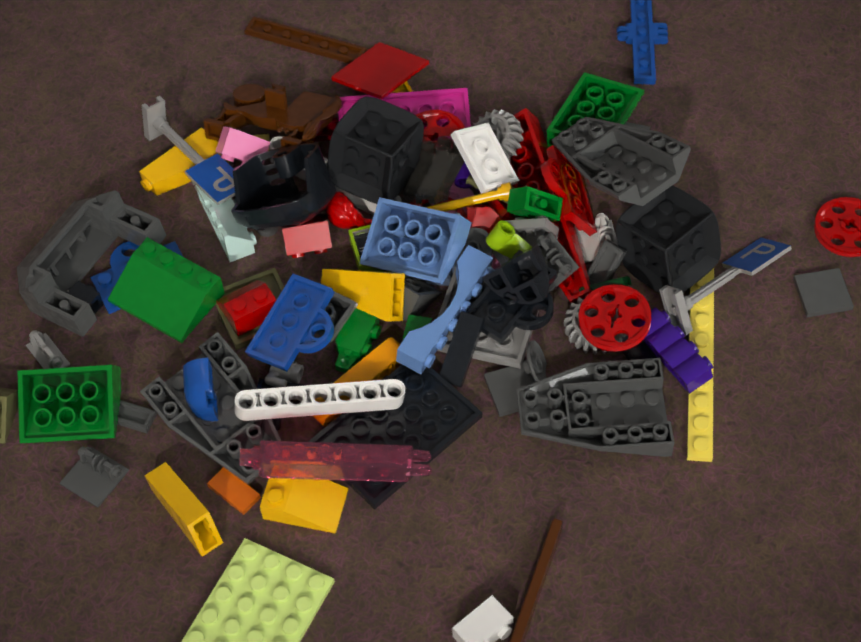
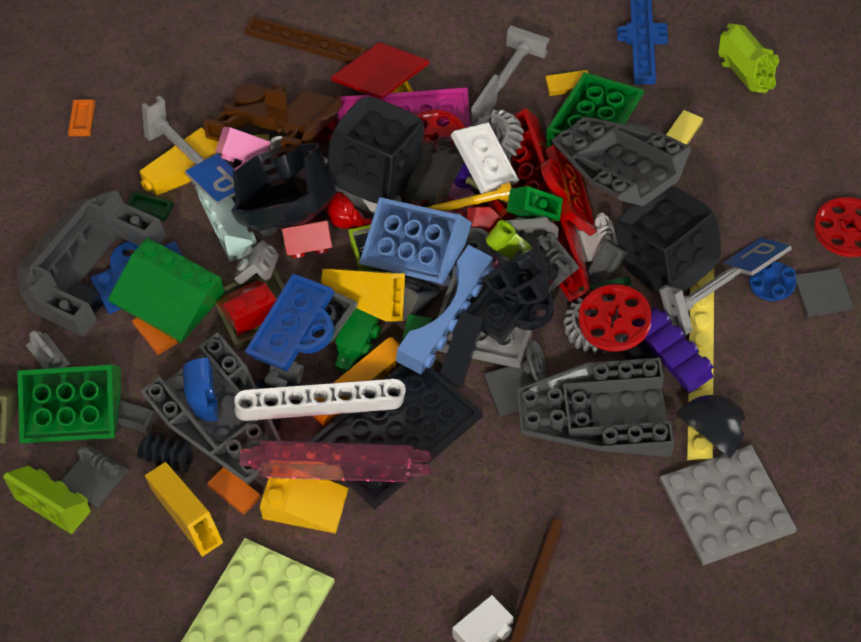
none -> lime slope [3,466,91,534]
none -> orange tile [68,99,95,136]
none -> dark green tile [126,191,175,222]
none -> orange tile [132,318,177,355]
none -> black piece [137,430,193,473]
none -> light grey bracket [234,240,279,285]
none -> light grey piece [471,26,549,127]
none -> yellow tile [545,70,588,96]
none -> light grey plate [660,445,797,566]
none -> light yellow tile [666,110,703,145]
none -> black brick [676,395,745,459]
none -> lime brick [718,24,779,93]
none -> blue dish [749,262,797,301]

